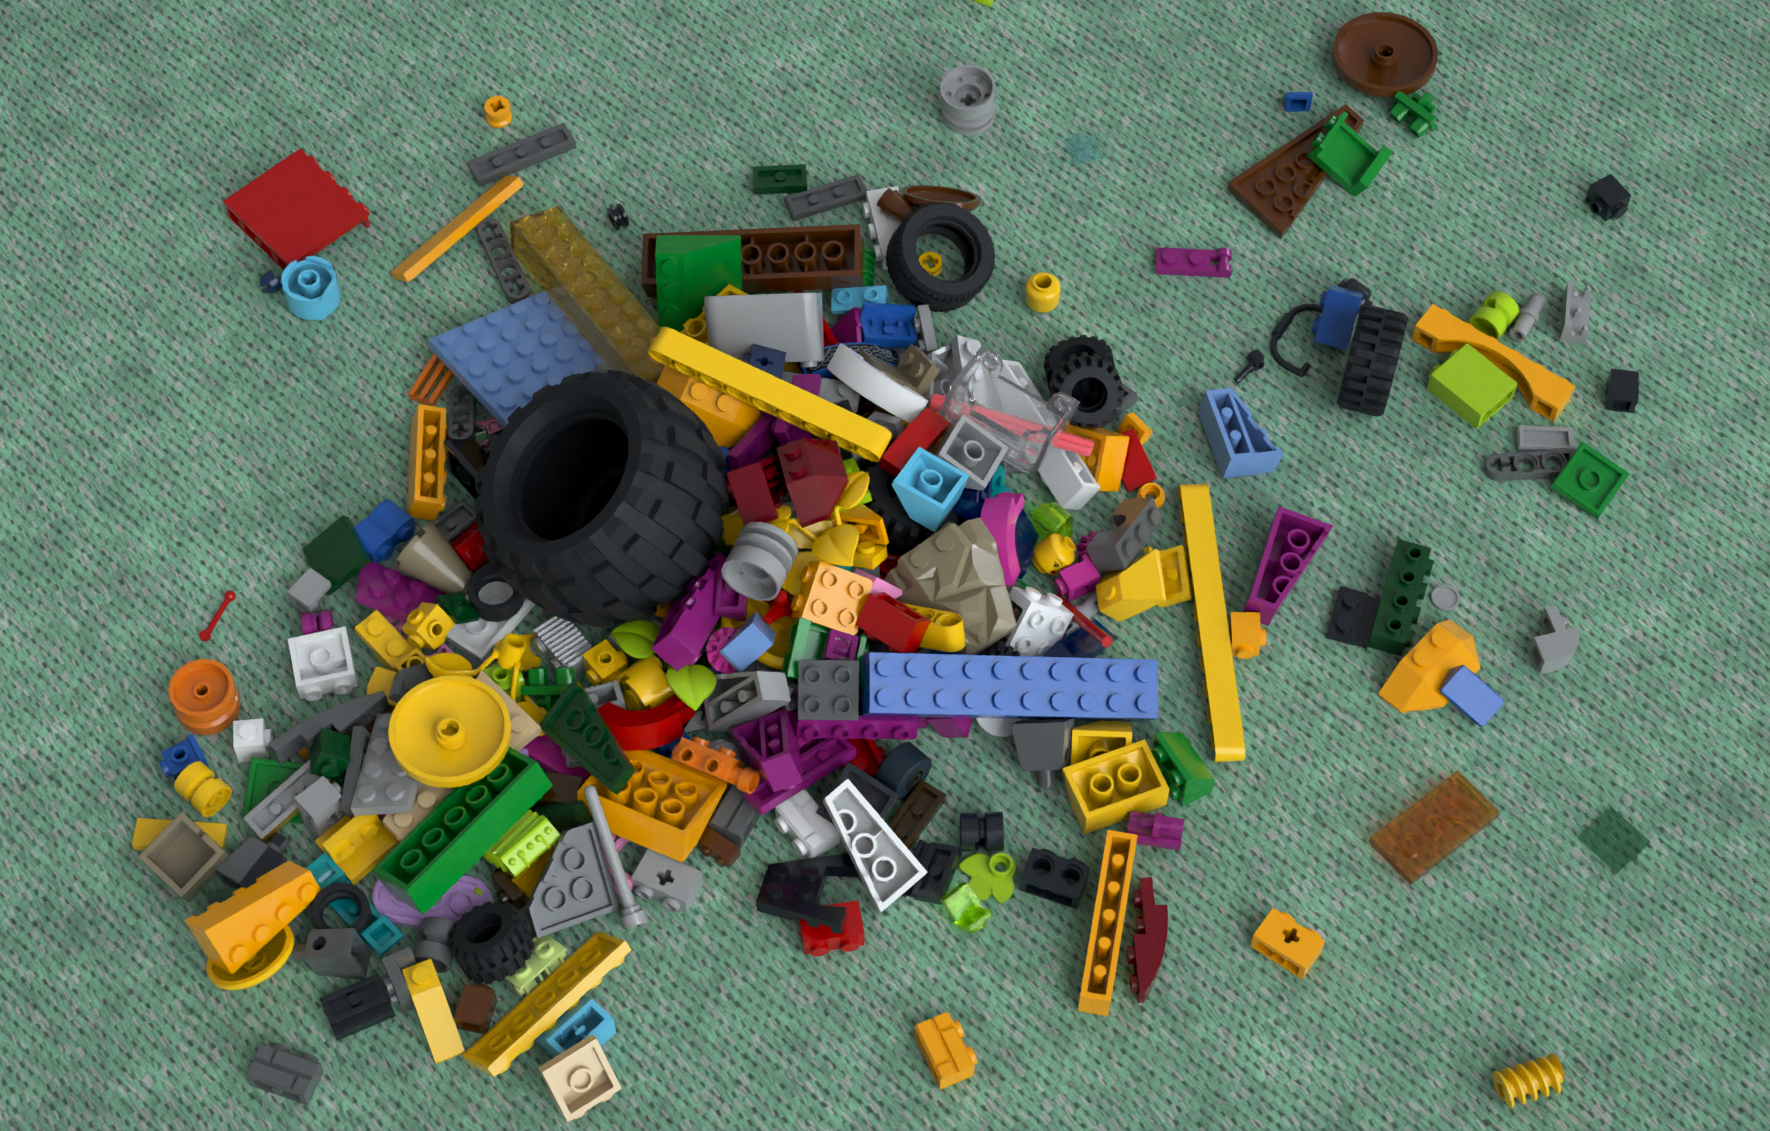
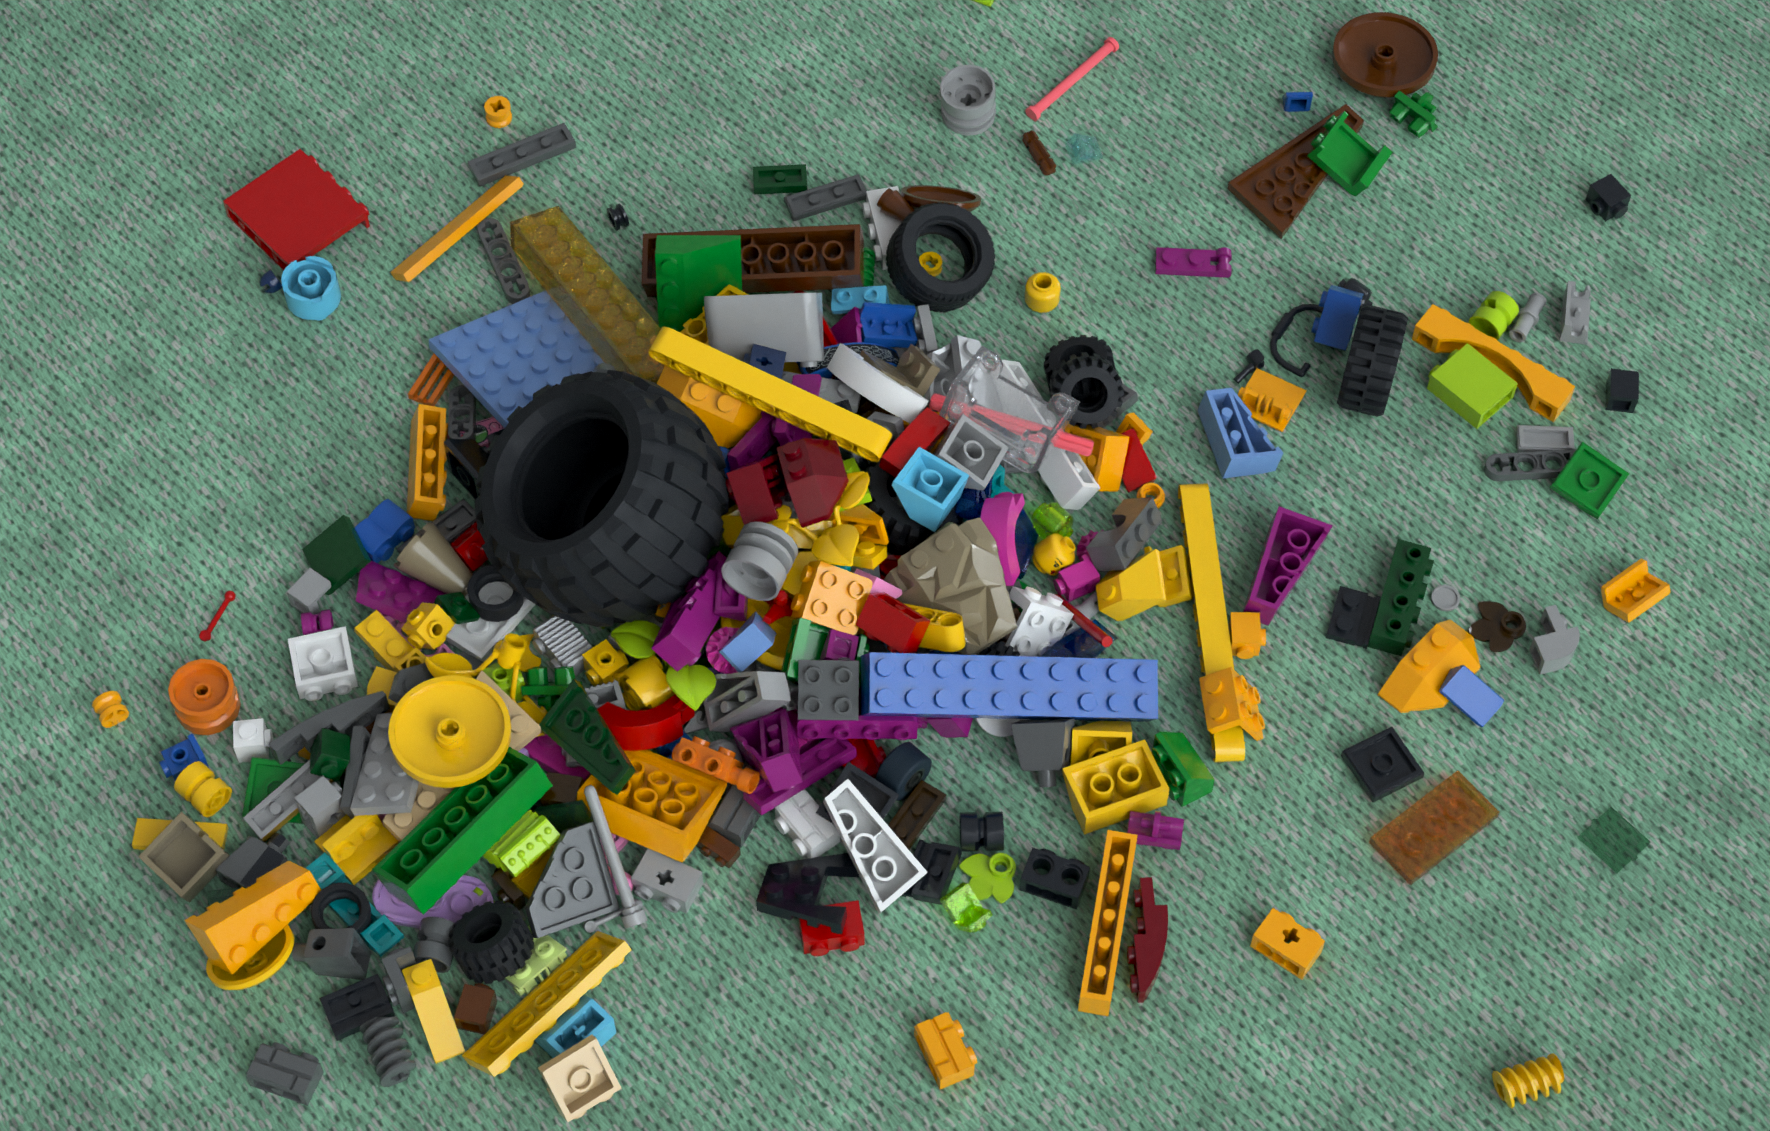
none -> light orange wheel [92,691,129,728]
none -> dark grey piece [359,1017,416,1087]
none -> light grey hinge [583,899,643,933]
none -> reddish brown axle [1022,130,1056,176]
none -> coral bar [1025,37,1119,121]
none -> light orange bracket [1199,667,1265,741]
none -> light orange hinge [1238,368,1307,432]
none -> black plate [1341,727,1424,803]
none -> dark brown plate [1468,601,1526,652]
none -> light orange bracket [1601,558,1671,623]

